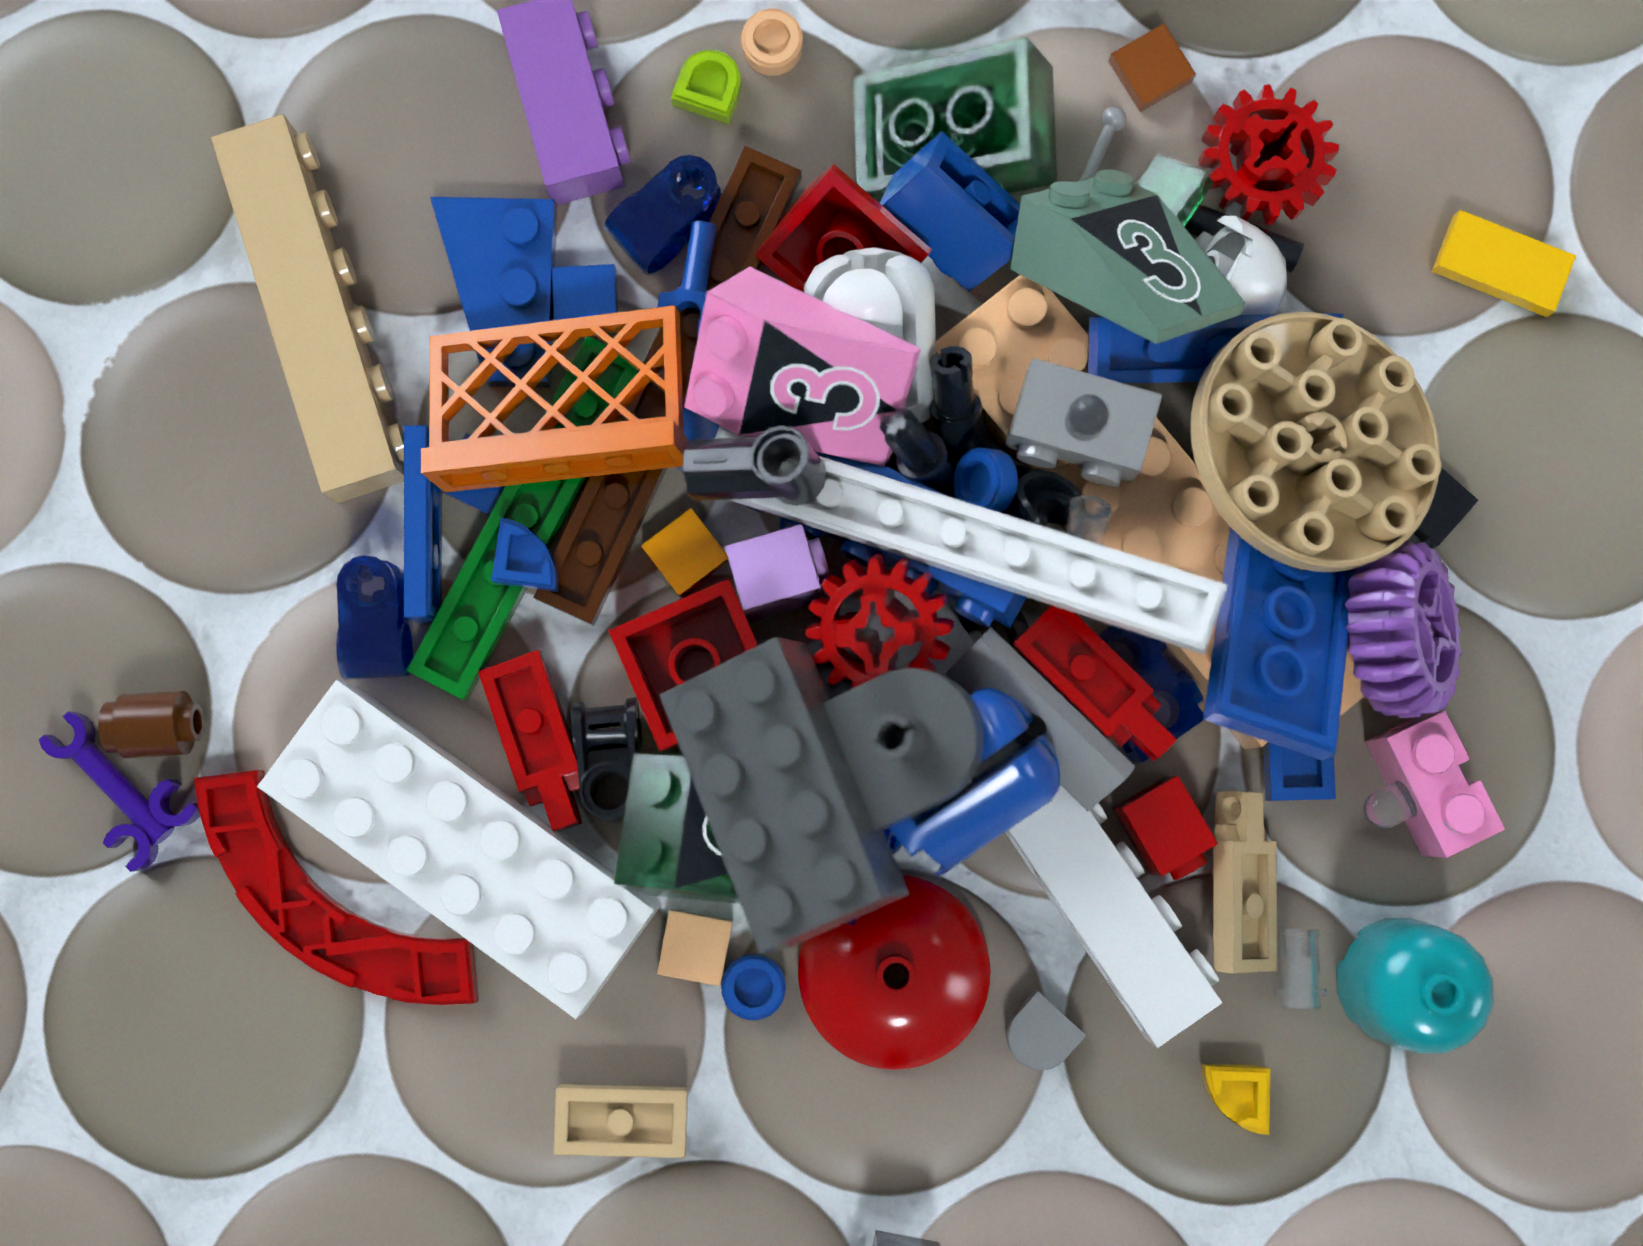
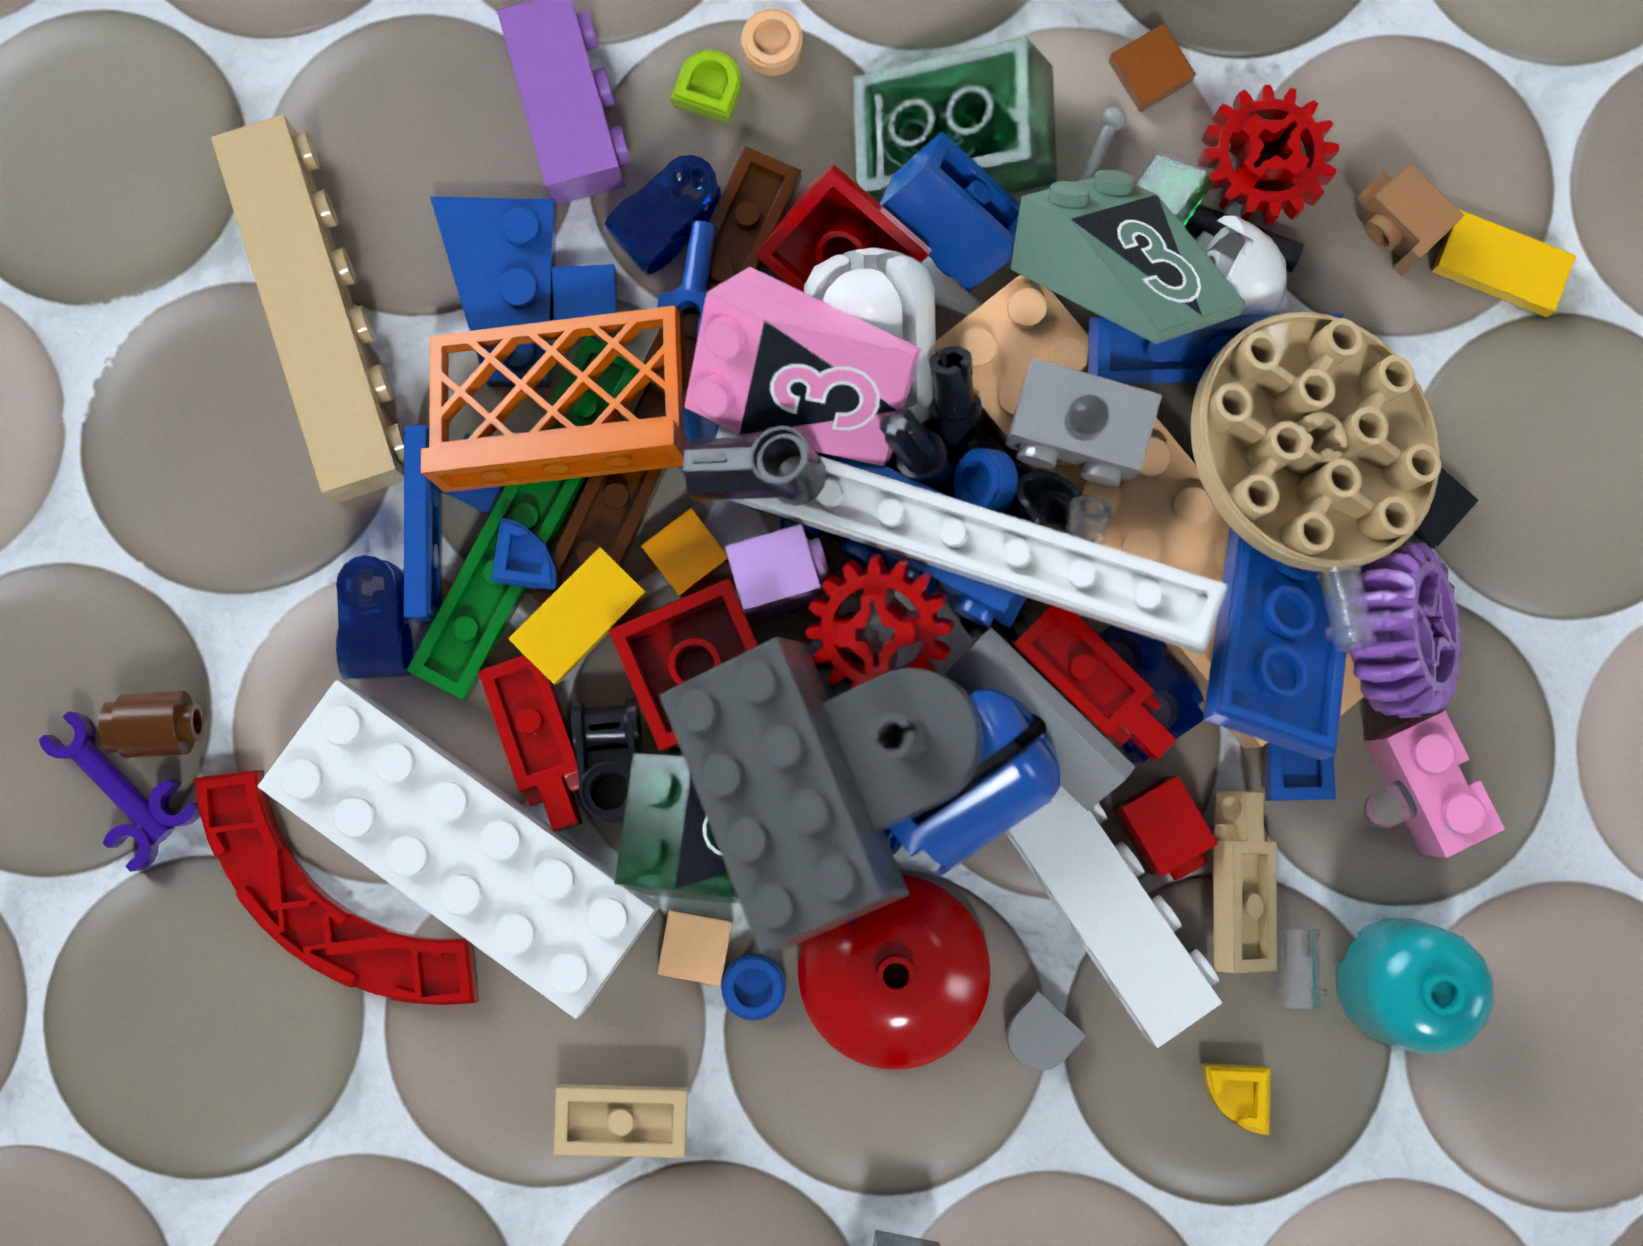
none -> yellow tile [508,547,647,685]
none -> clear pin [1316,561,1380,652]
none -> medium nougat brick [1356,163,1464,276]

